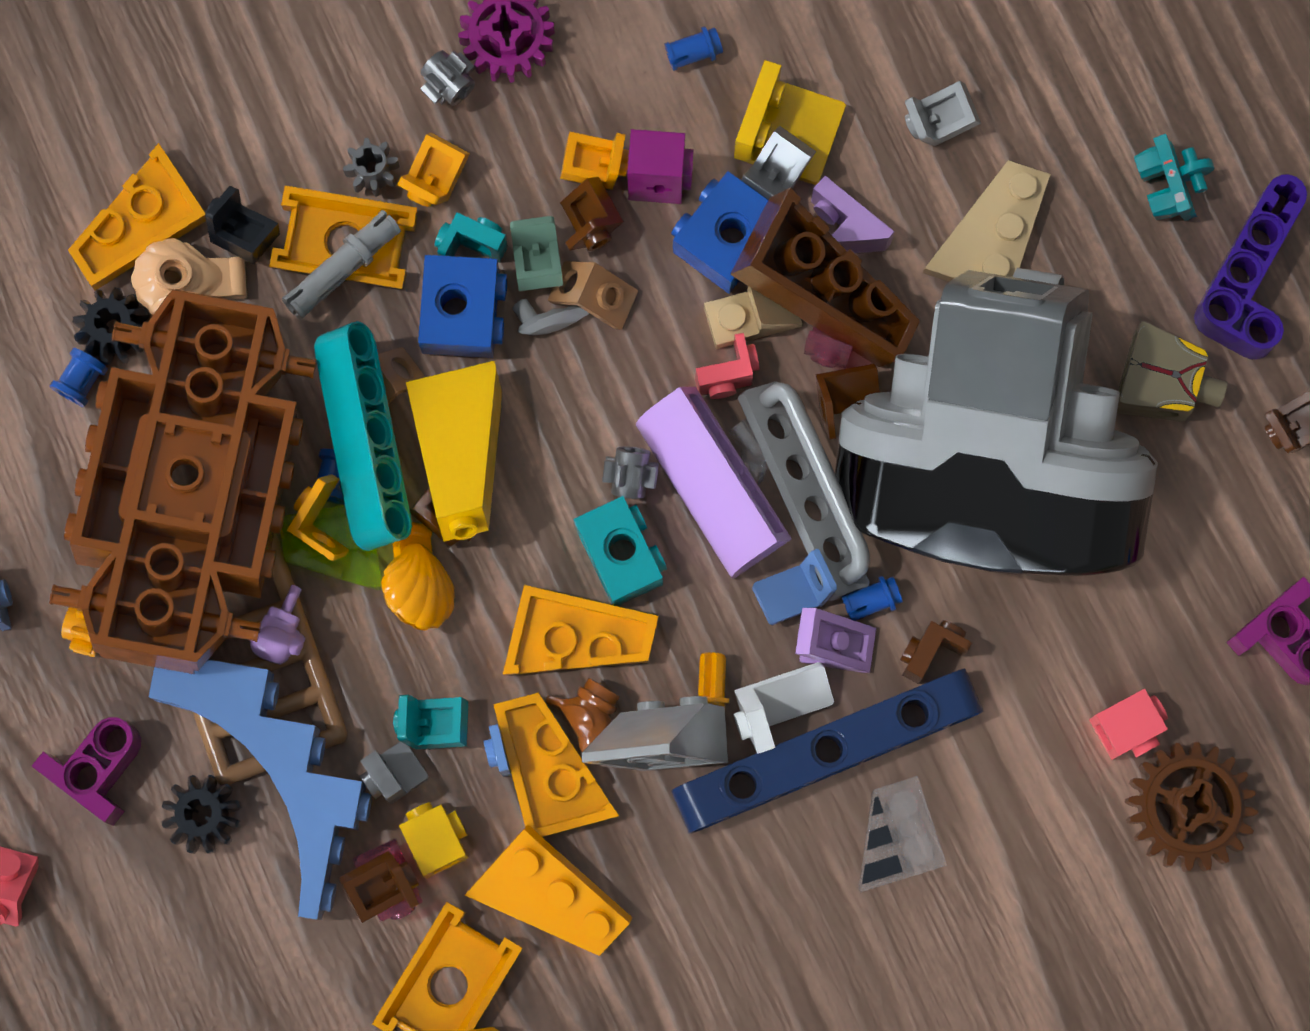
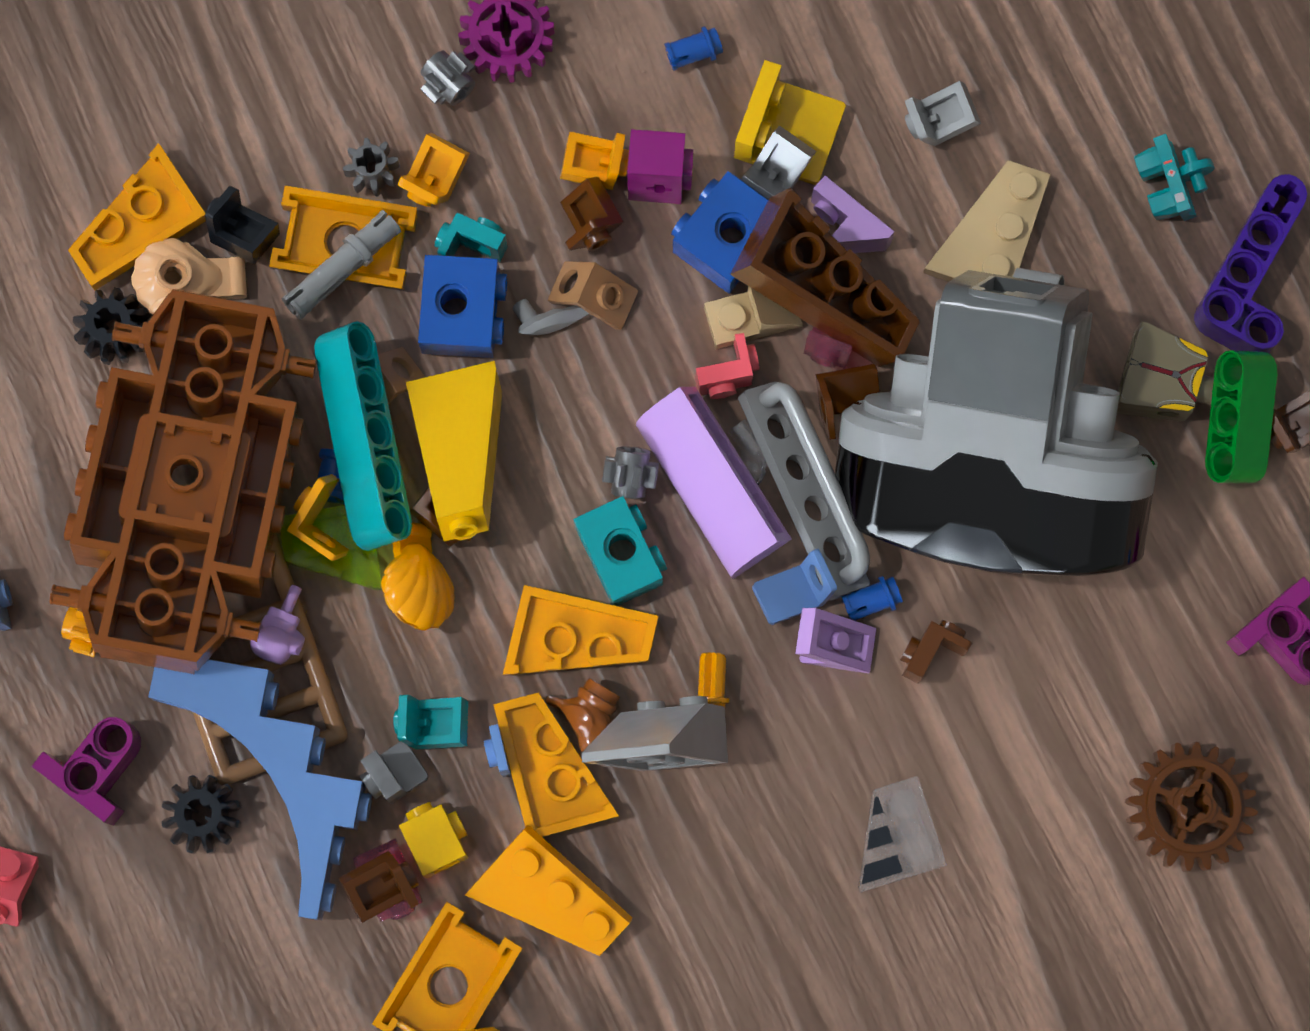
blue bush [49,348,108,407] -> none
sand green bracket [510,216,563,291] -> none
dark blue beam [671,668,984,834] -> none
white bracket [733,662,834,754] -> none
coral brick [1089,689,1168,760] -> none
none -> green beam [1205,350,1278,483]

